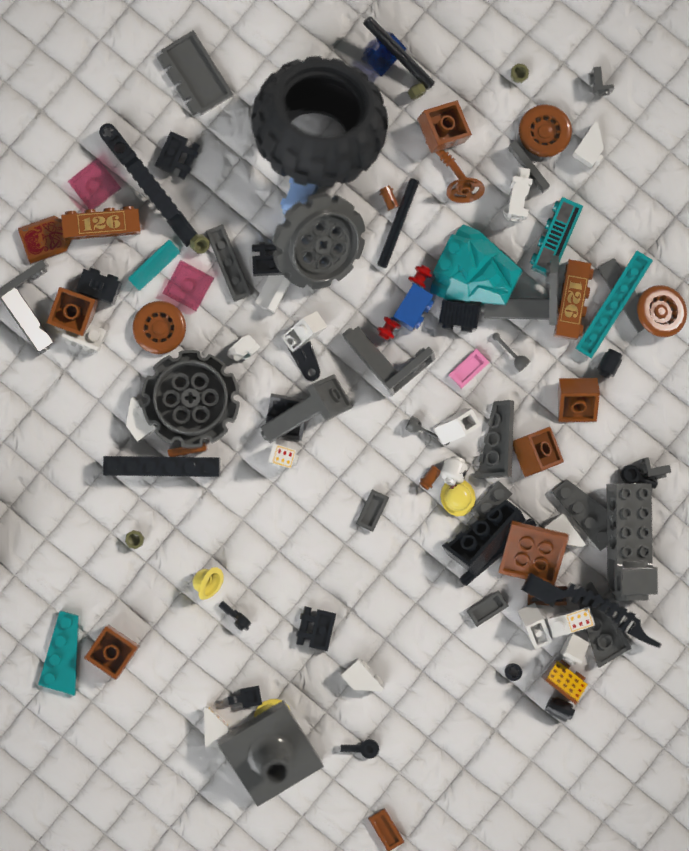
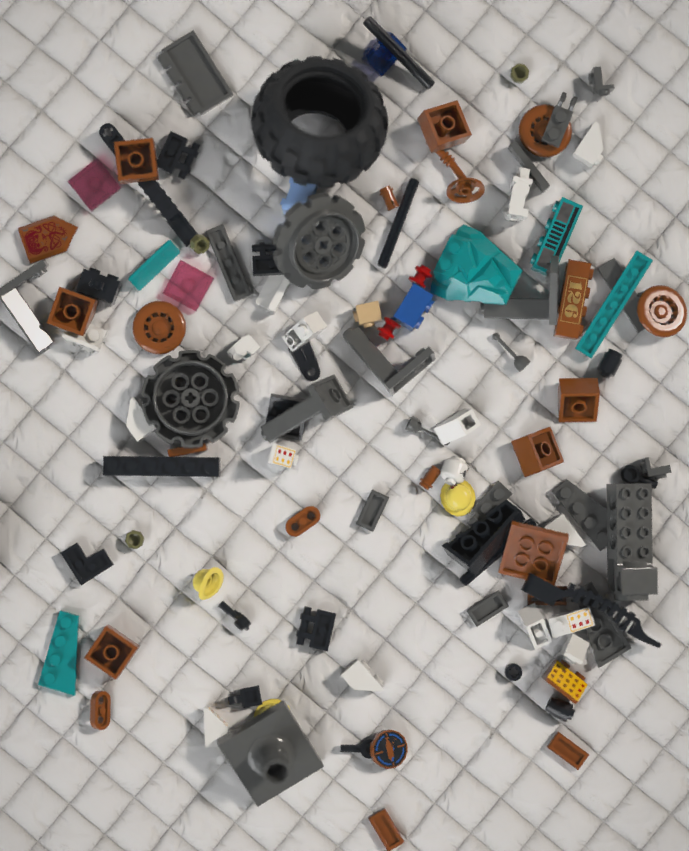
dark orange brick [61,206,141,240] -> none
olive tile [407,83,427,100] -> none
black brick [438,300,480,333] -> none
bright pink tile [449,348,489,389] -> none
dark grey wing [475,400,514,479] -> none
none -> black plate [61,542,114,585]
none -> dark orange plate [90,691,111,730]
none -> dark orange brick [114,138,159,184]
none -> dark orange plate [285,506,320,537]
none -> tan brick [353,301,382,328]
none -> tile [370,729,408,769]
none -> dark grey hinge [541,92,578,148]
none -> dark orange tile [546,731,589,770]

